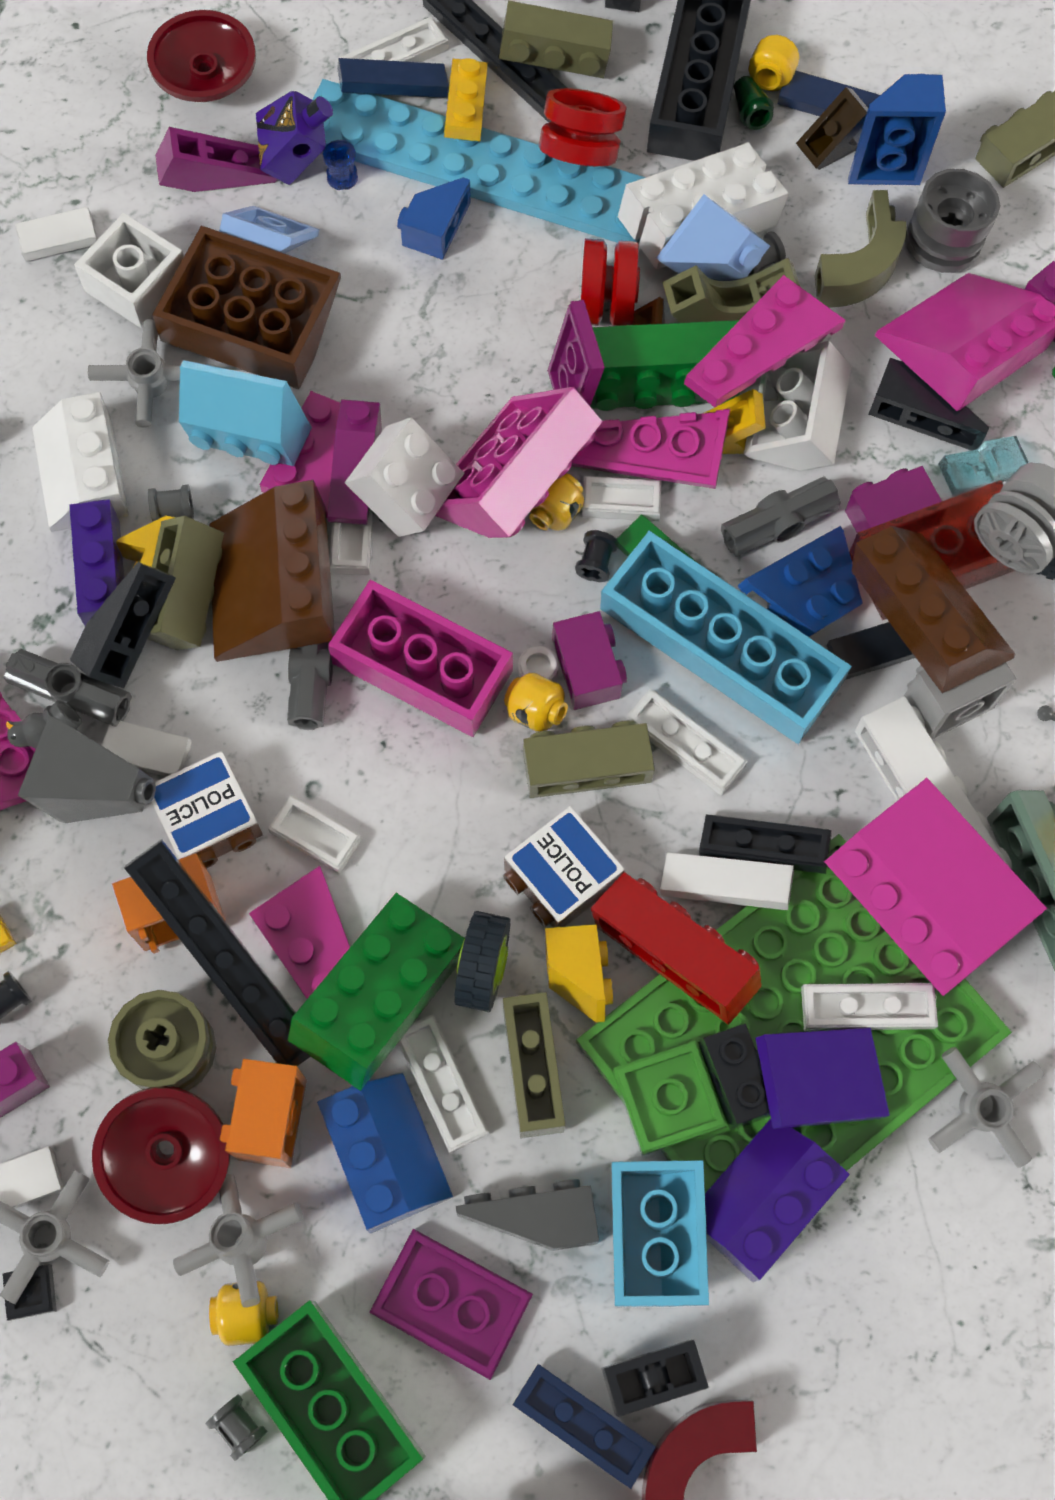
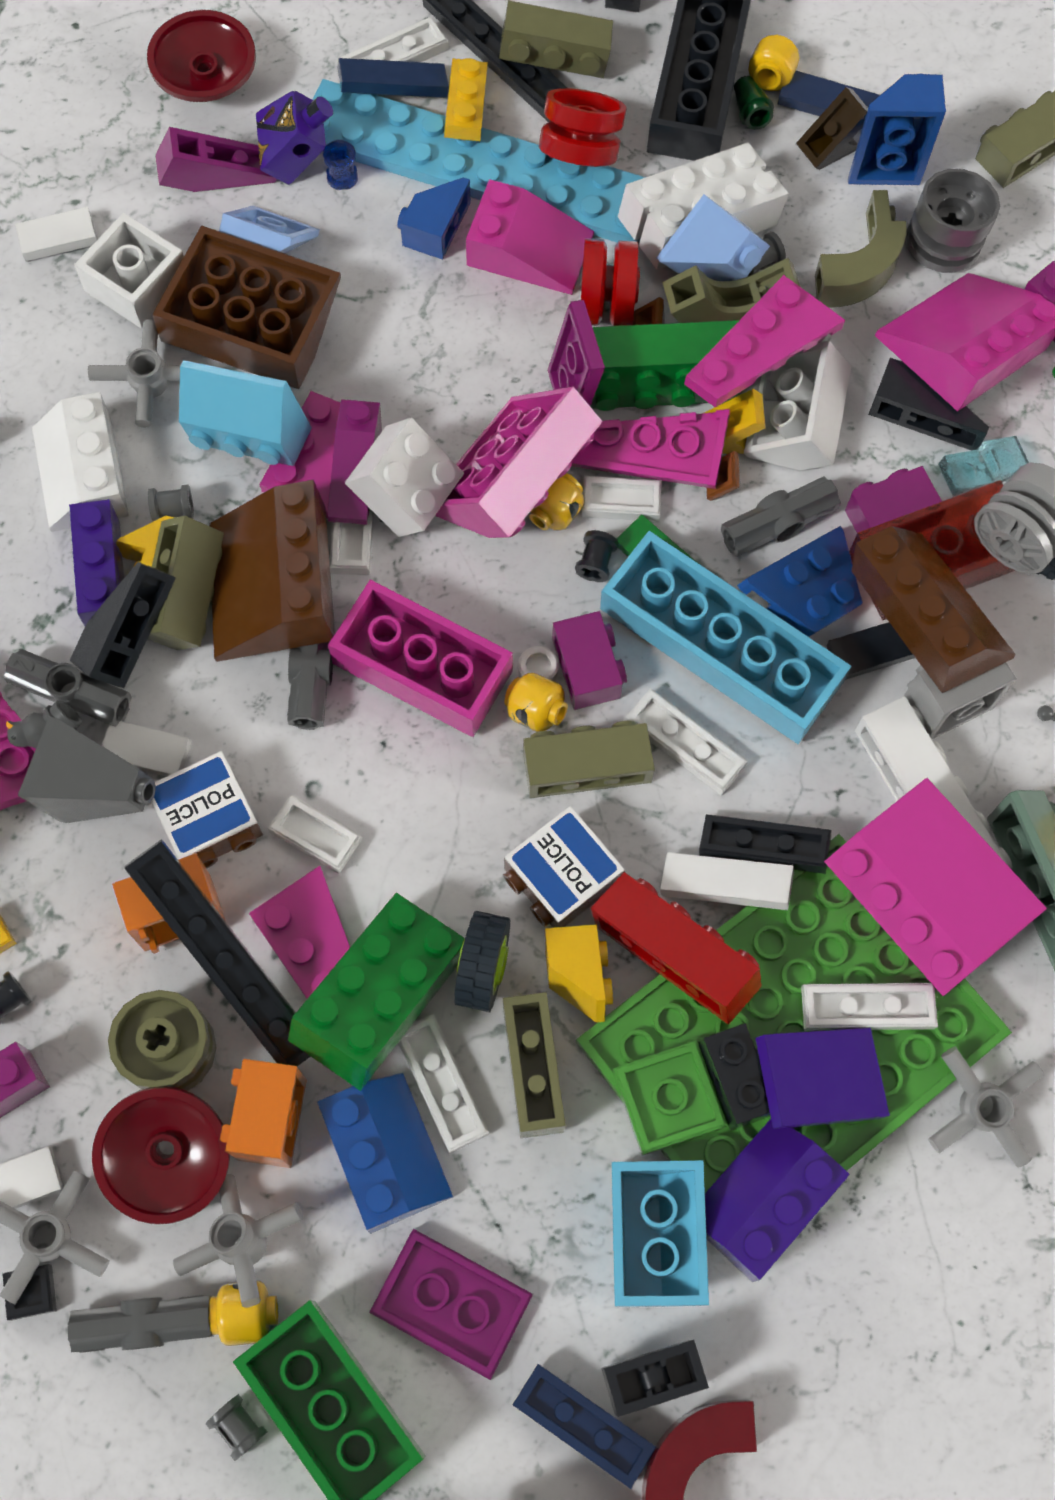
dark grey slope [456,1179,600,1251] -> none
none -> dark grey piece [68,1295,214,1353]
none -> dark pink slope [466,179,594,295]
none -> dark orange slope [707,451,740,501]

